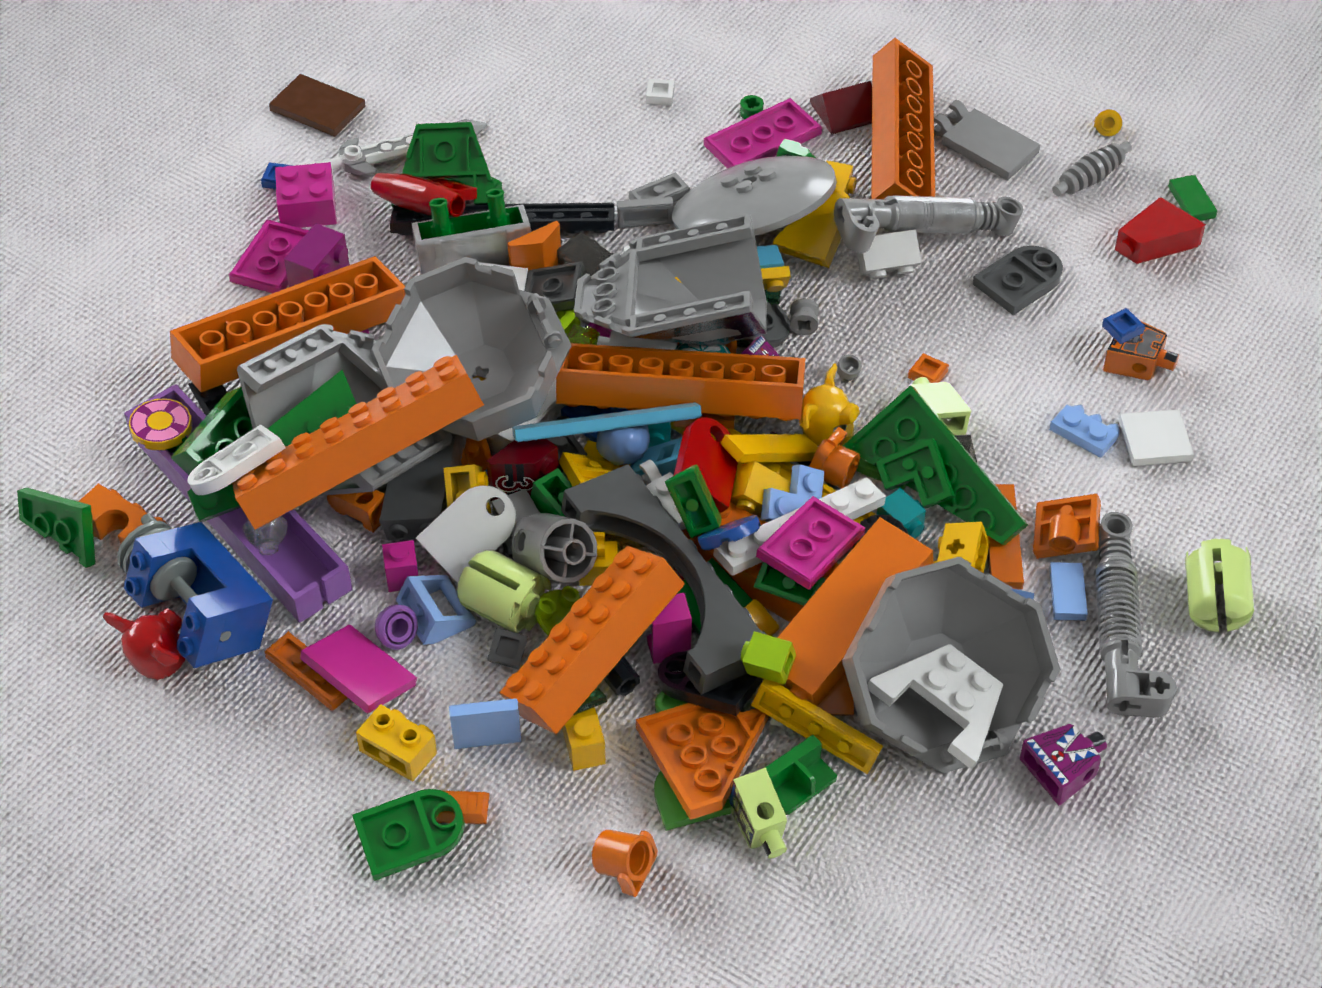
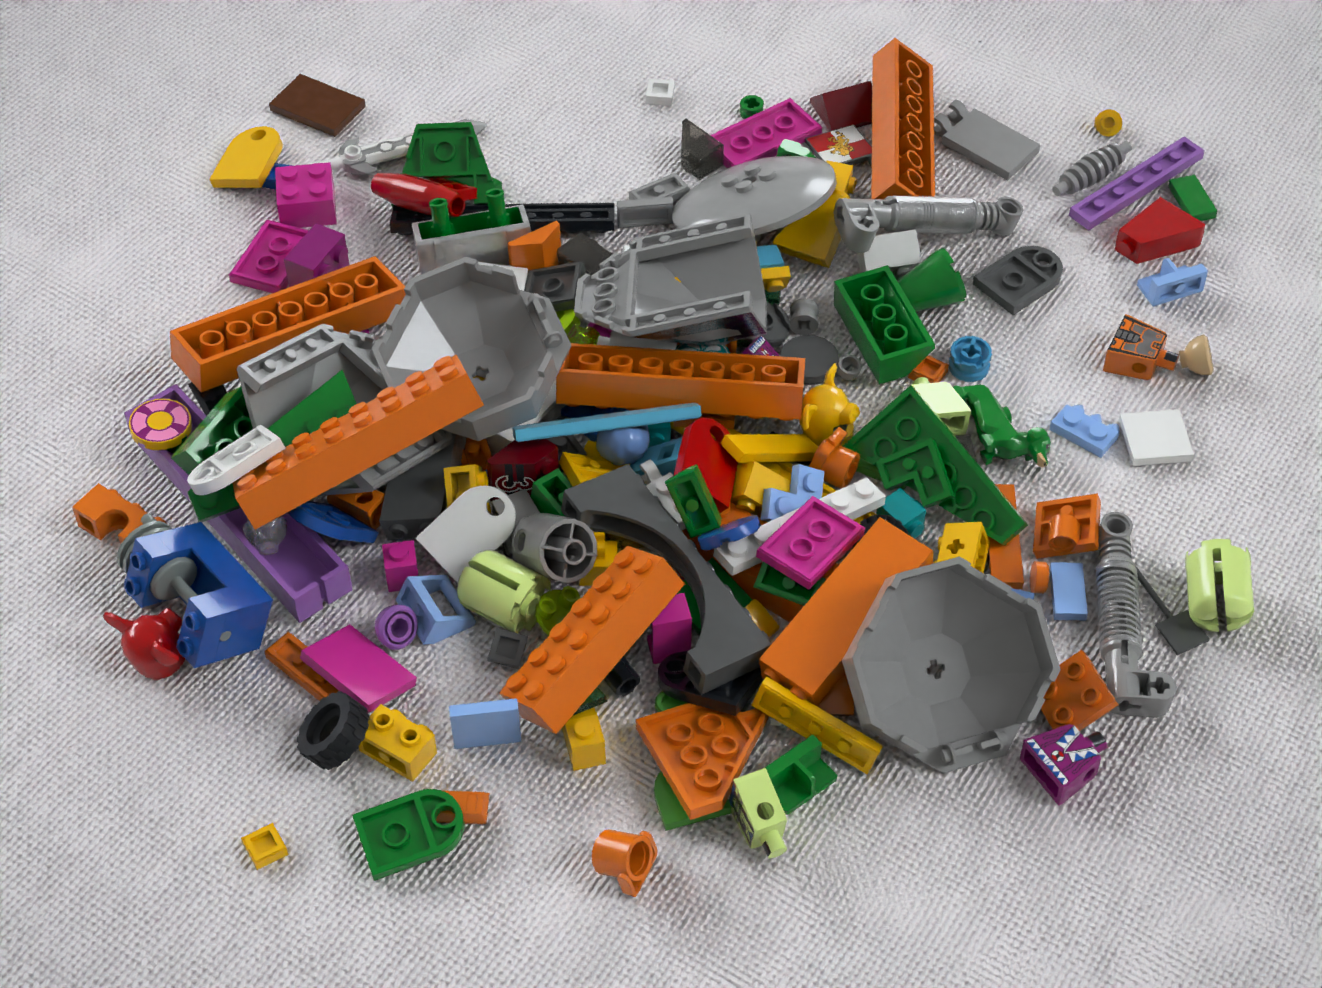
green wing [17,487,96,568] -> none
lime brick [741,631,796,685] -> none
white wing [867,644,1003,770] -> none
blue tile [1102,308,1145,344] -> none
none -> yellow tile [209,126,283,188]
none -> yellow tile [241,823,289,870]
none -> blue tile [288,501,379,543]
none -> black tyre [297,691,370,770]
none -> clear smoke slope [681,118,724,180]
none -> dark grey tile [780,335,839,384]
none -> flag [805,125,872,169]
none -> green slope [834,265,935,385]
none -> green cone [897,248,967,312]
none -> dark azure wheel [949,336,992,382]
none -> green animal [953,384,1051,467]
none -> orange tile [1030,561,1049,594]
none -> orange plate [1041,650,1118,731]
none -> medium lavender plate [1069,136,1205,230]
none -> dark grey piece [1136,567,1210,655]
none -> light blue panel [1137,258,1208,306]
none -> tan brick [1179,334,1214,375]

